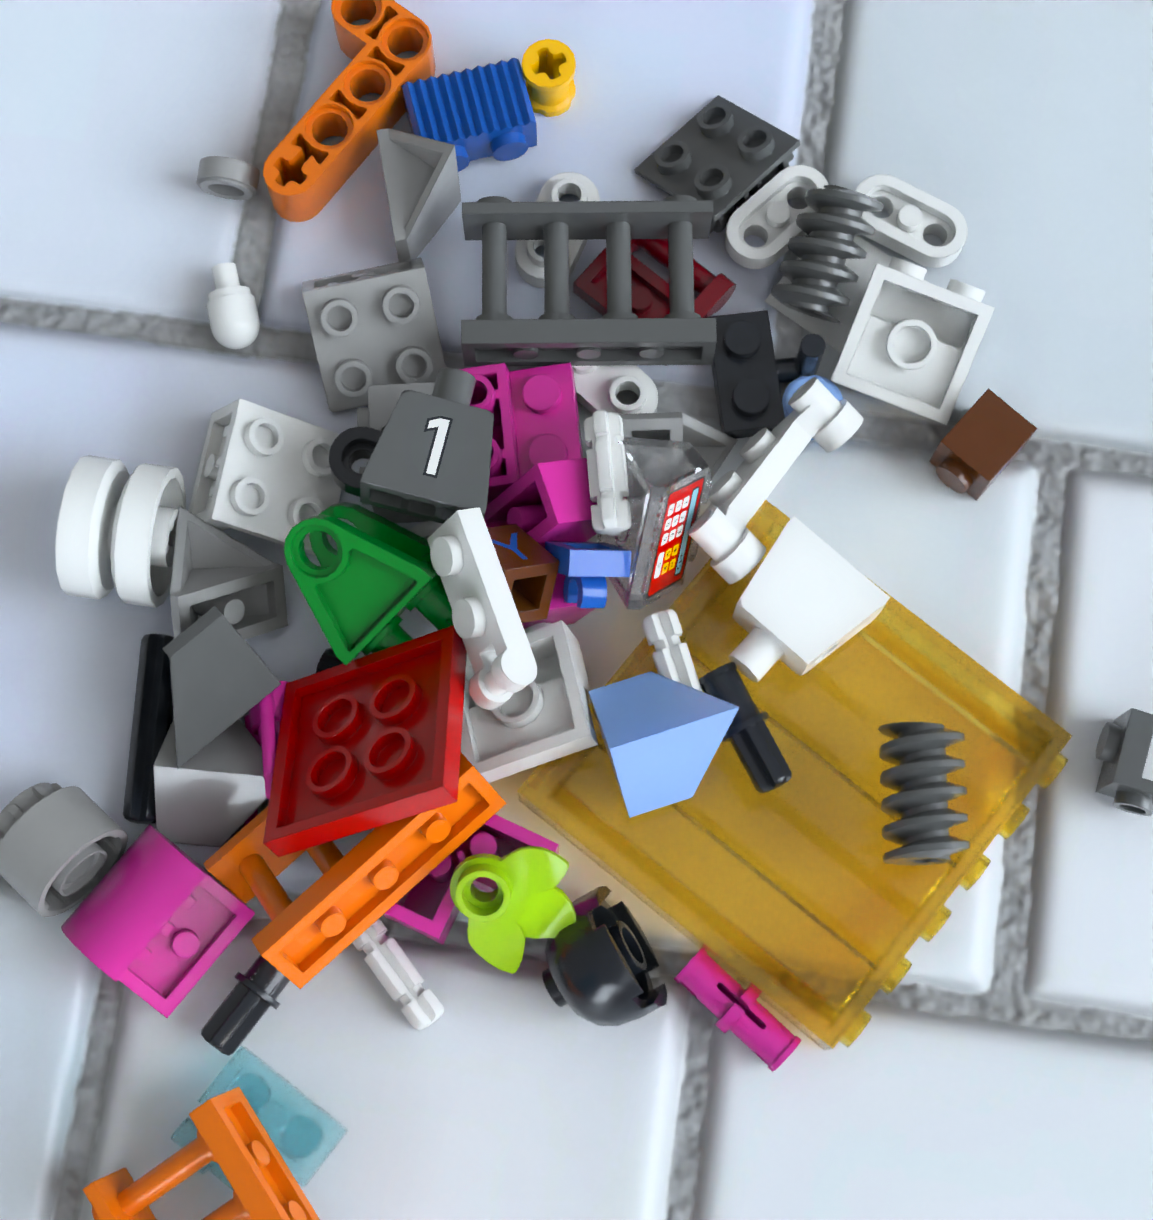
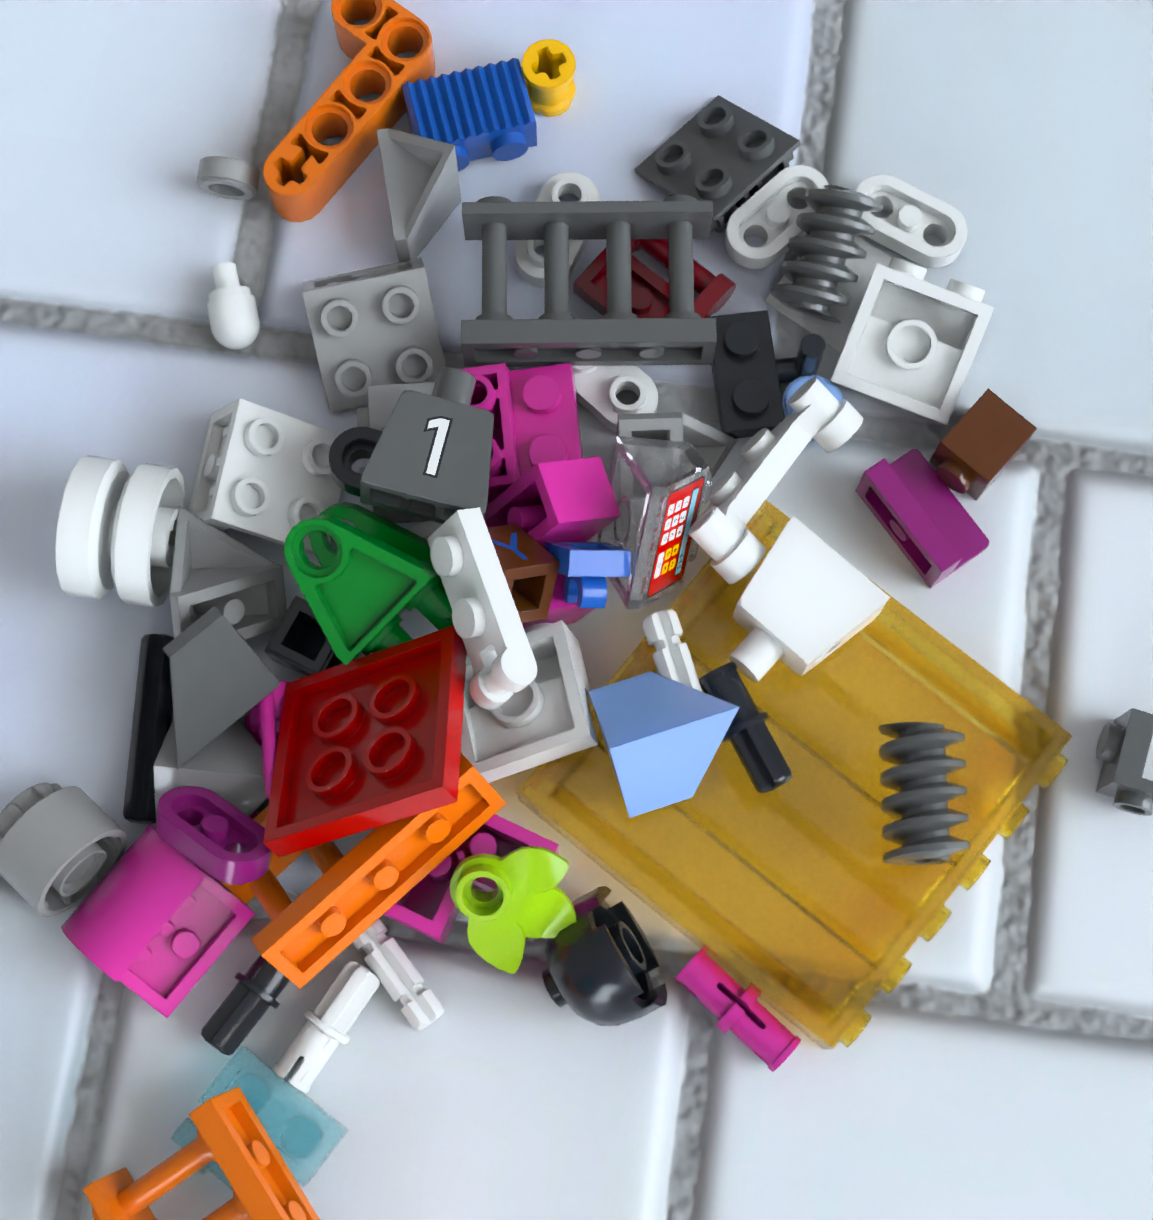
white axle [584,410,632,537] -> none
none -> magenta plate [156,786,271,885]
none -> black slope [264,595,336,676]
none -> white axle [272,961,380,1093]
none -> magenta panel [855,449,990,588]

